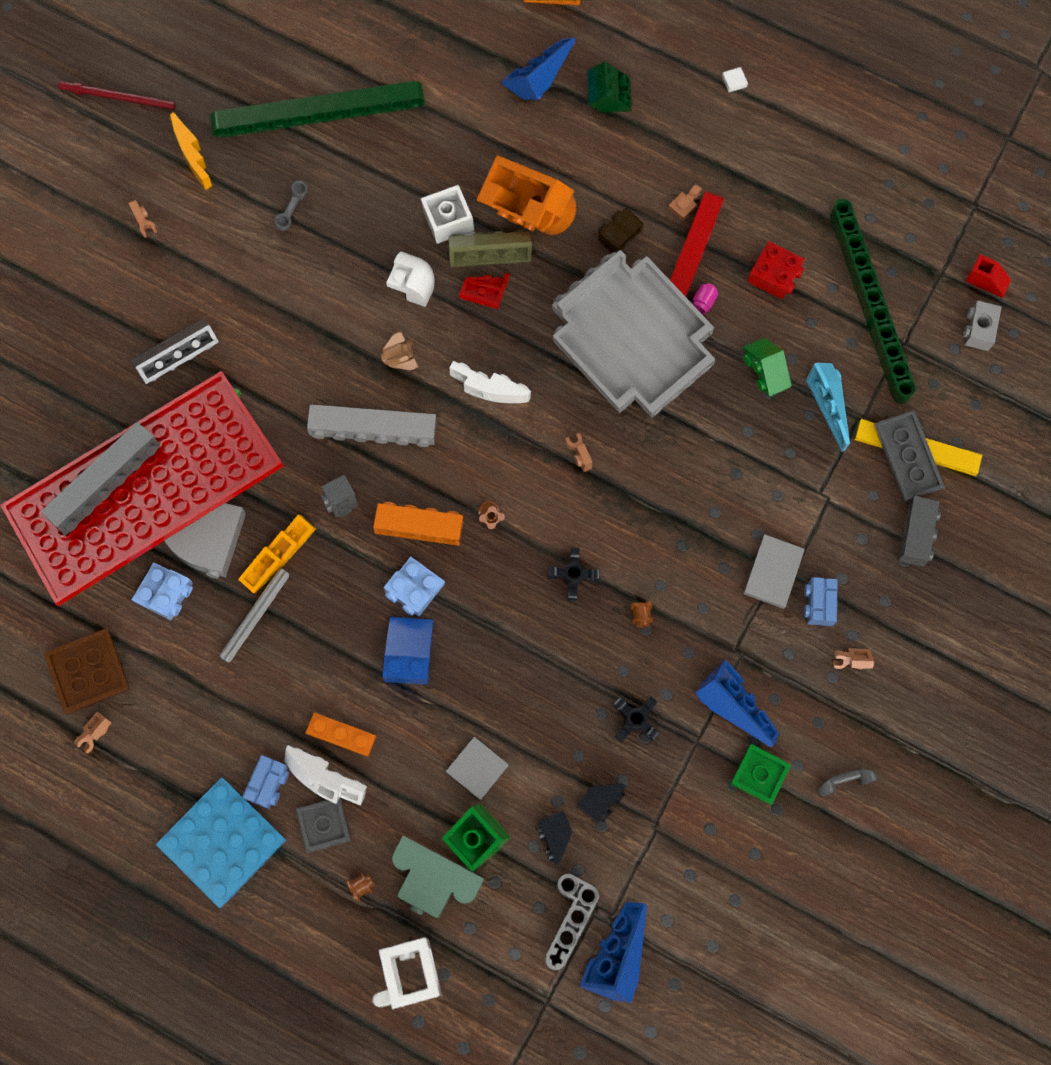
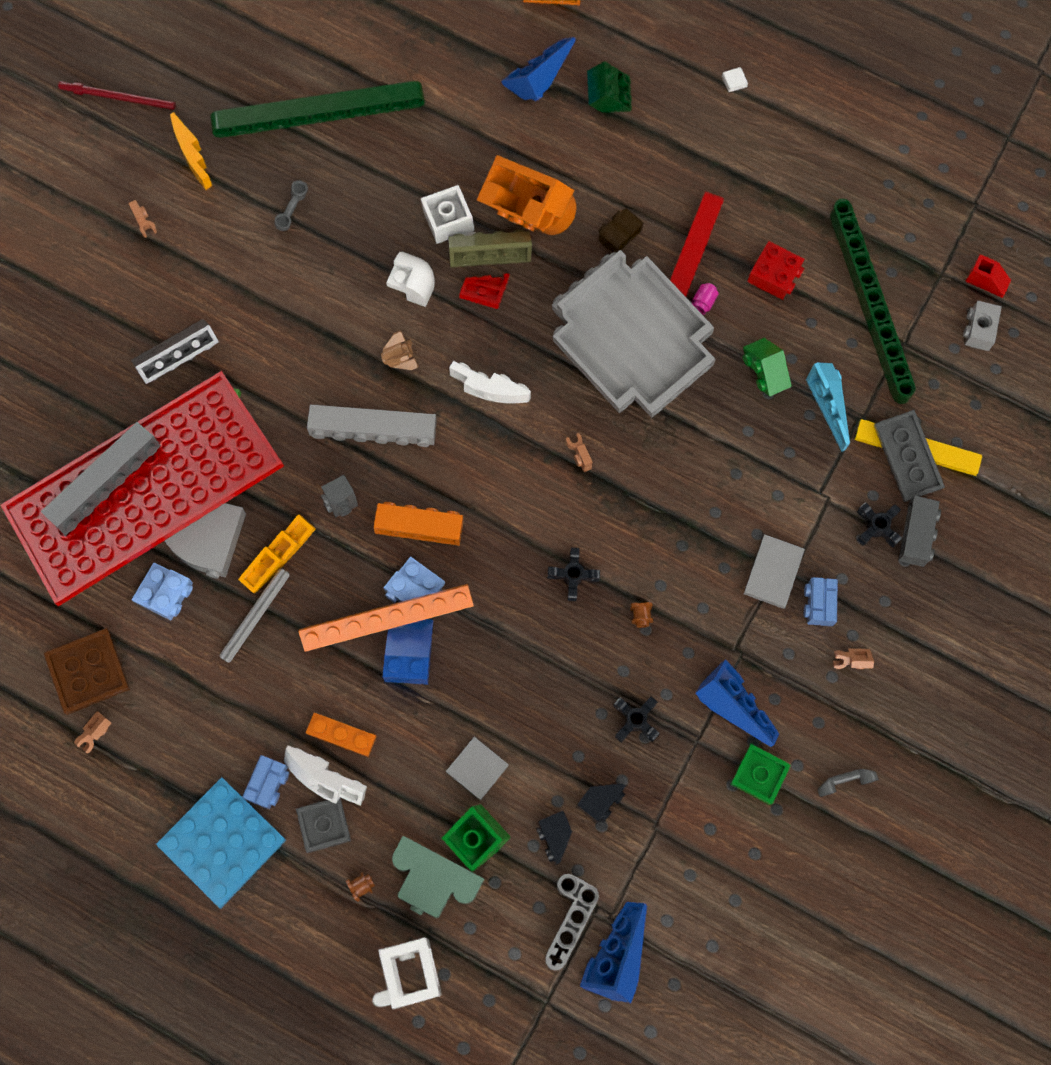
dark orange brick [478,501,505,529] -> none
nougat plate [668,184,702,221] -> none
none -> orange plate [298,584,474,652]
none -> black pin [856,502,902,548]

